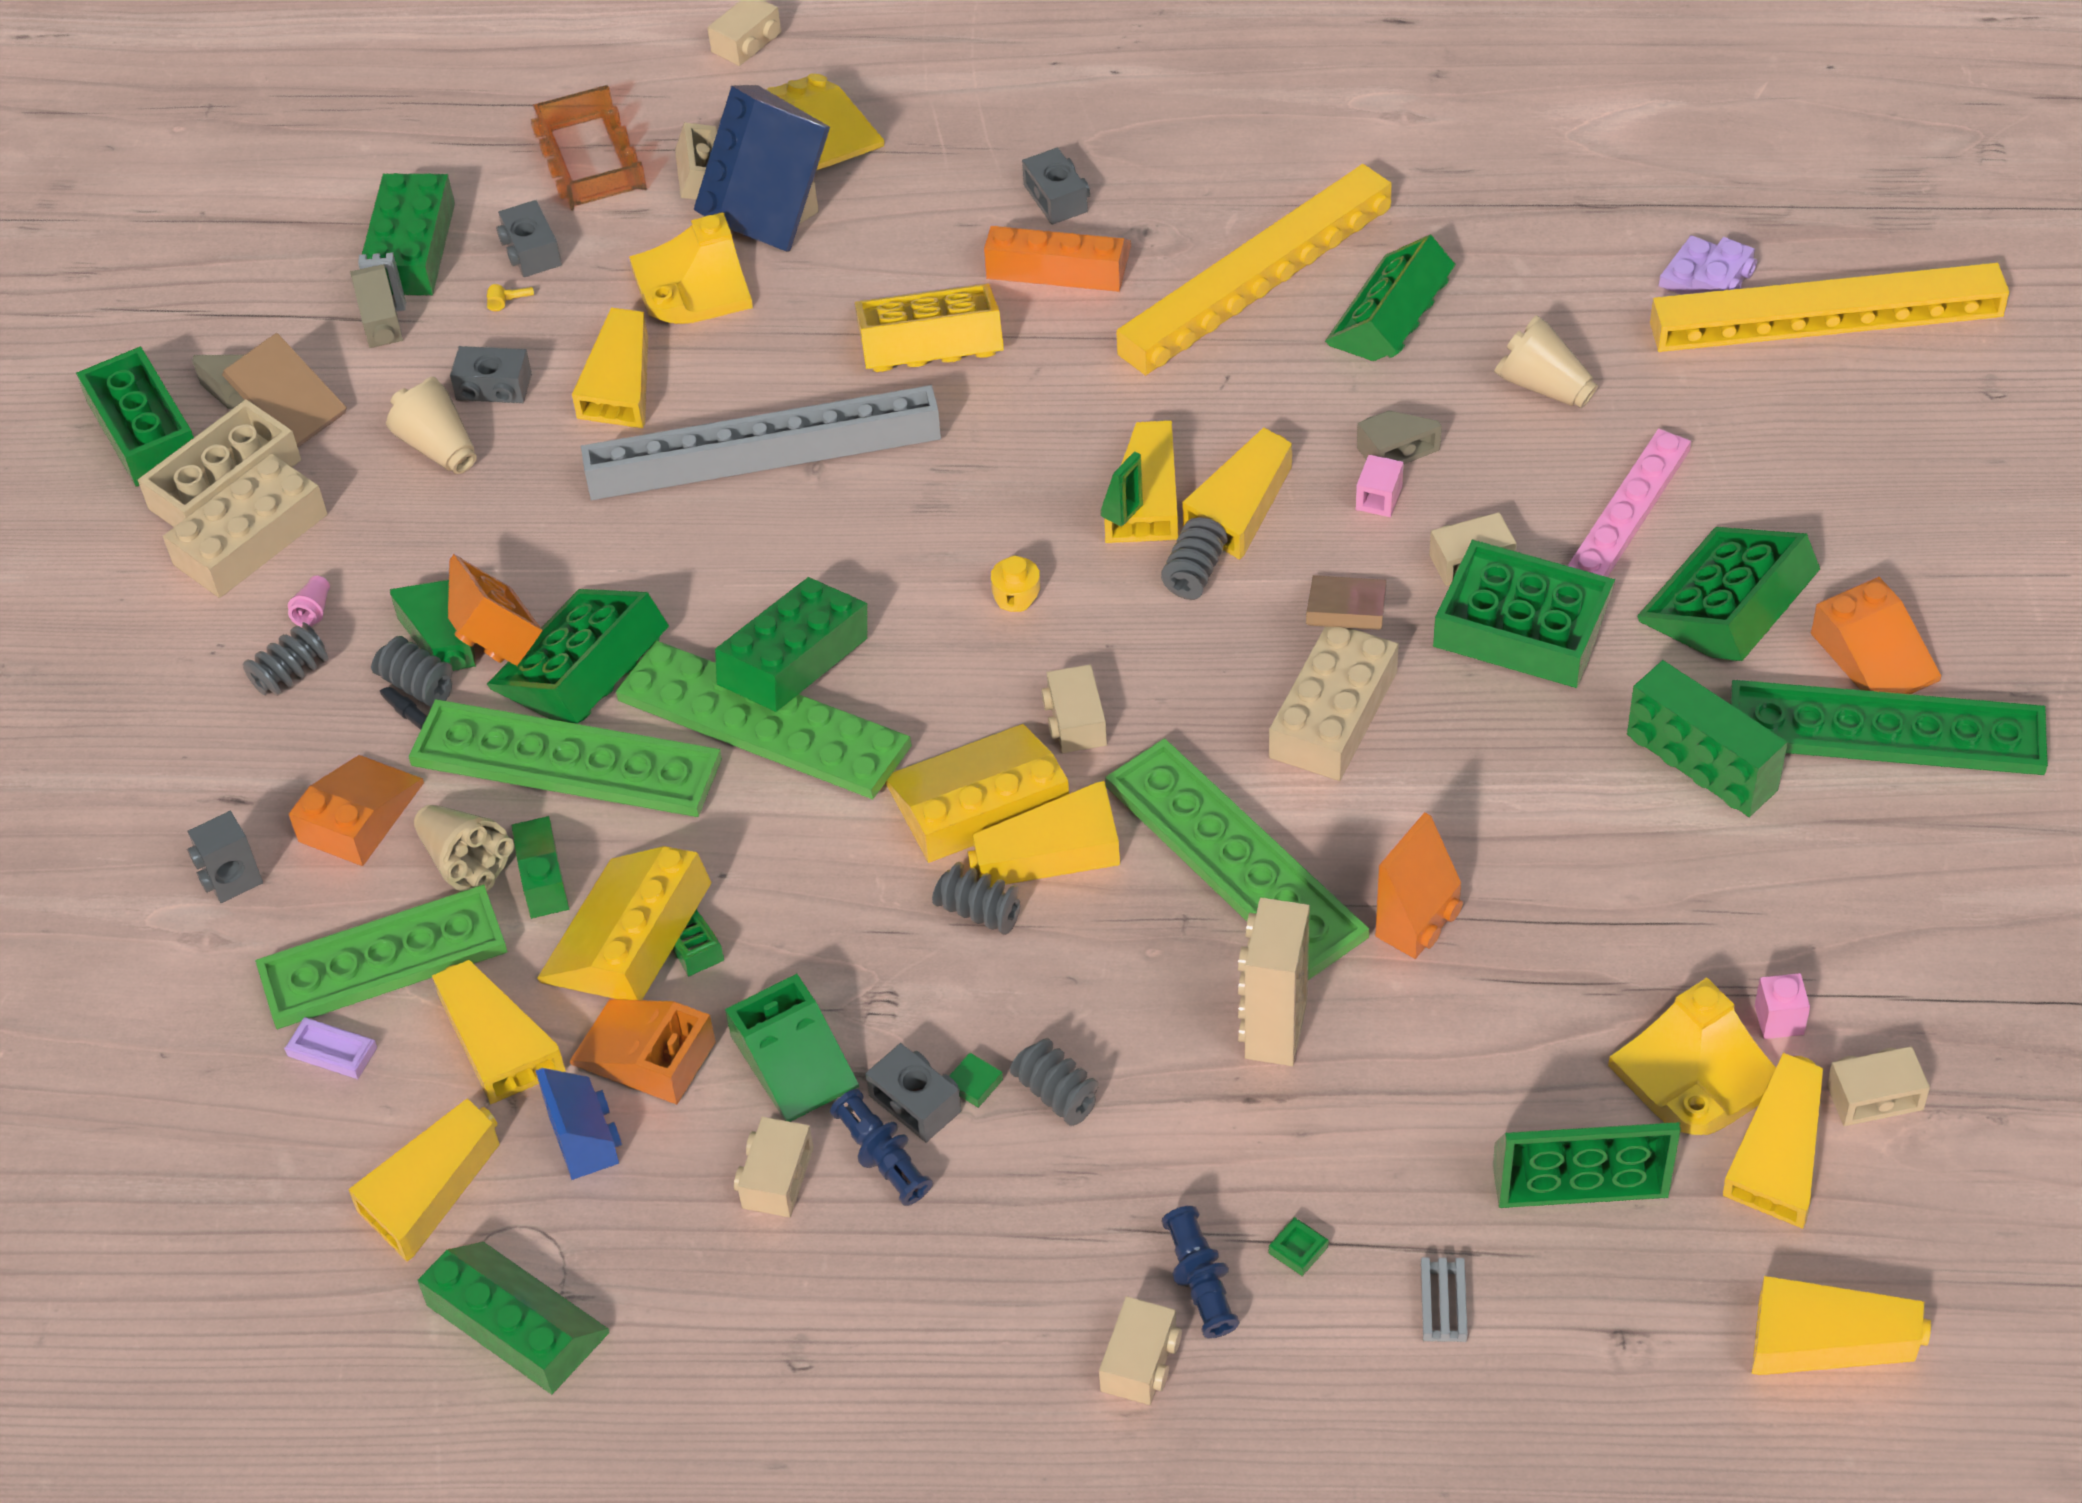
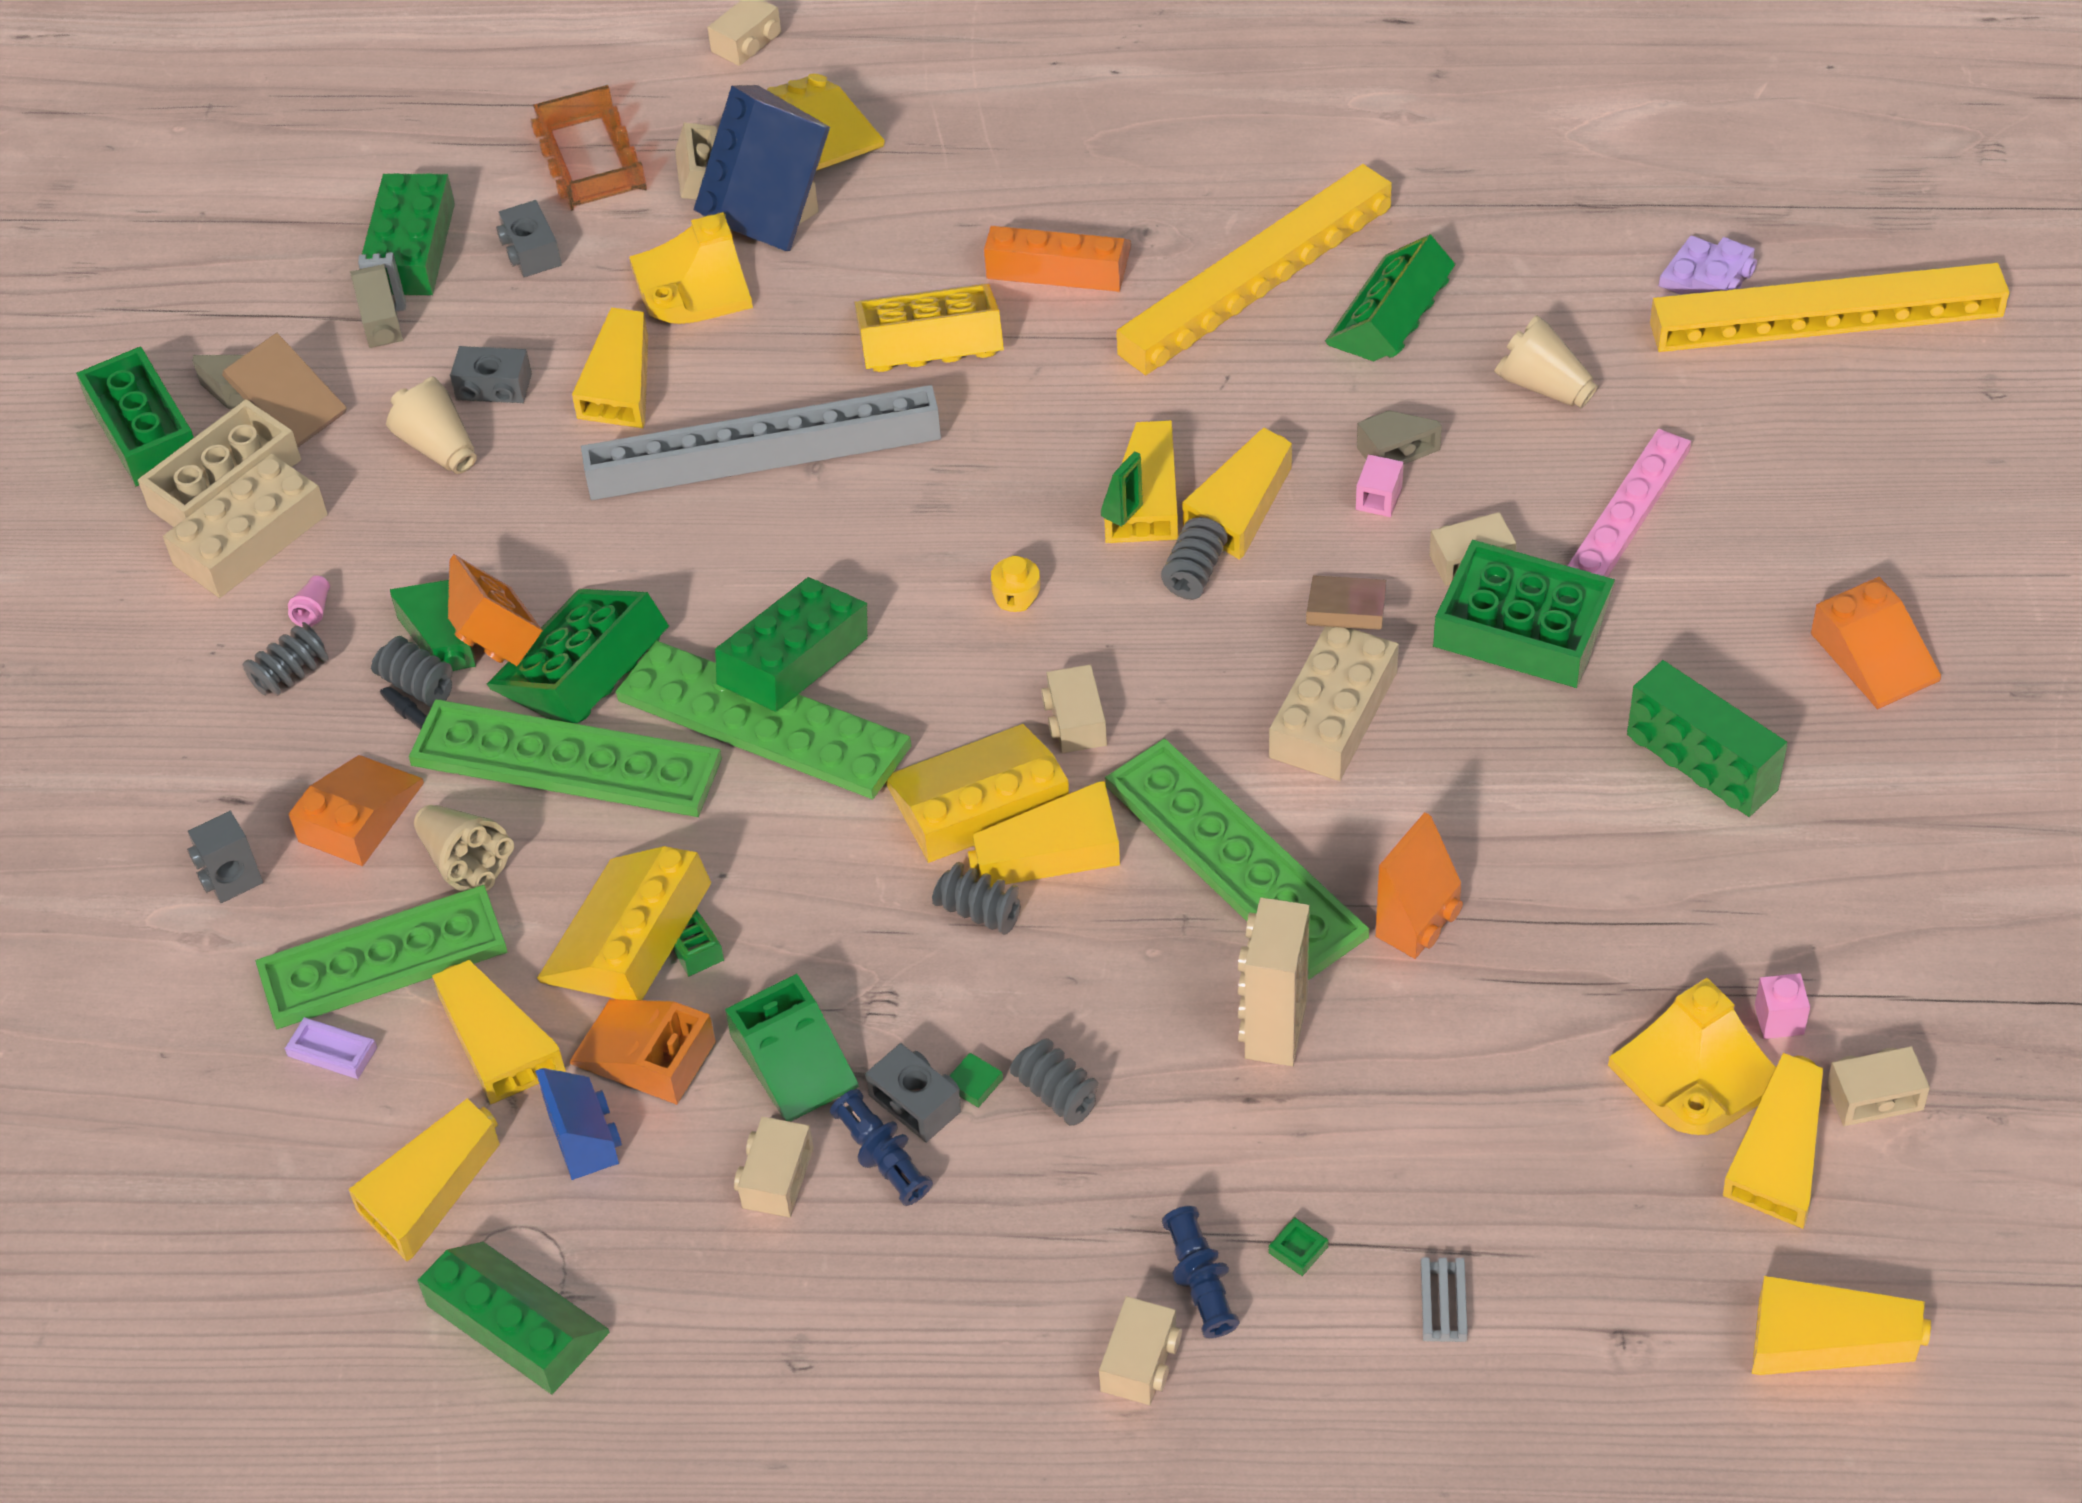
yellow hand [487,284,534,311] -> none
green slope [511,816,570,919] -> none
dark grey brick [1022,147,1090,225] -> none
green slope [1493,1122,1681,1208] -> none
green slope [1637,527,1820,661] -> none
green plate [1730,679,2048,775] -> none

